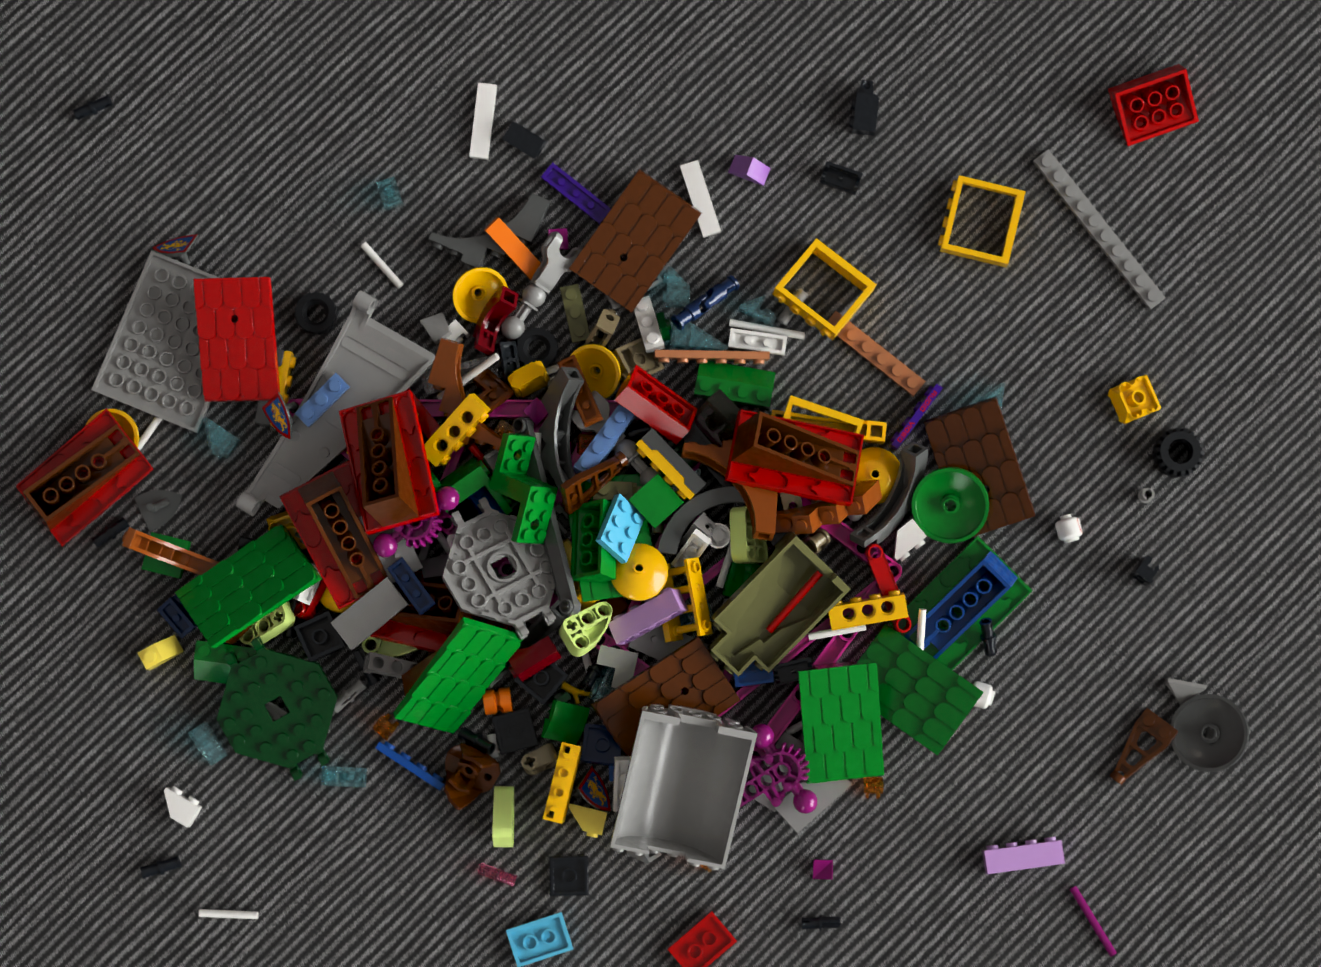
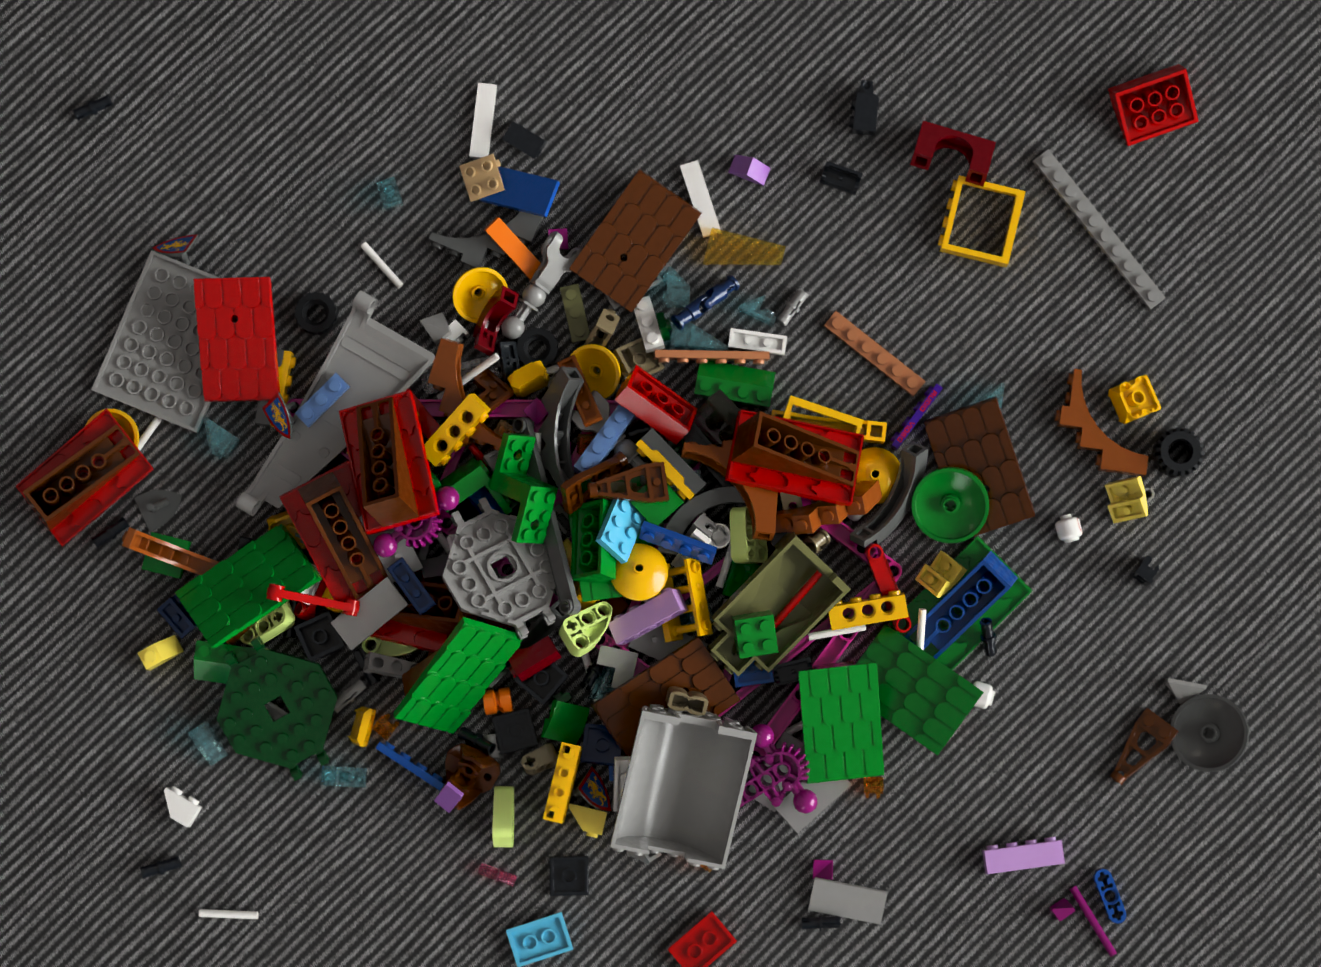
dark purple plate [541,162,611,225] -> none
yellow bar [561,682,592,704] -> none
white bar [729,319,805,340] -> none
yellow window [773,238,877,340] -> none
white slope [893,519,927,562] -> none
none -> red piece [266,583,360,616]
none -> yellow slope [347,706,376,747]
none -> medium lavender slope [434,781,464,813]
none -> tan hinge [459,154,505,202]
none -> blue tile [479,167,560,218]
none -> reddish brown plate [587,462,669,503]
none -> blue plate [638,521,717,565]
none -> dark tan brick [665,686,709,716]
none -> clear yellow wing [703,227,786,265]
none -> green brick [732,610,779,659]
none -> light grey piece [808,877,888,925]
none -> dark red arch [910,121,996,187]
none -> light yellow slope [915,550,967,598]
none -> magenta slope [1049,898,1075,921]
none -> dark orange arch [1055,369,1149,477]
none -> blue beam [1093,869,1126,924]
none -> light yellow slope [1105,476,1148,523]

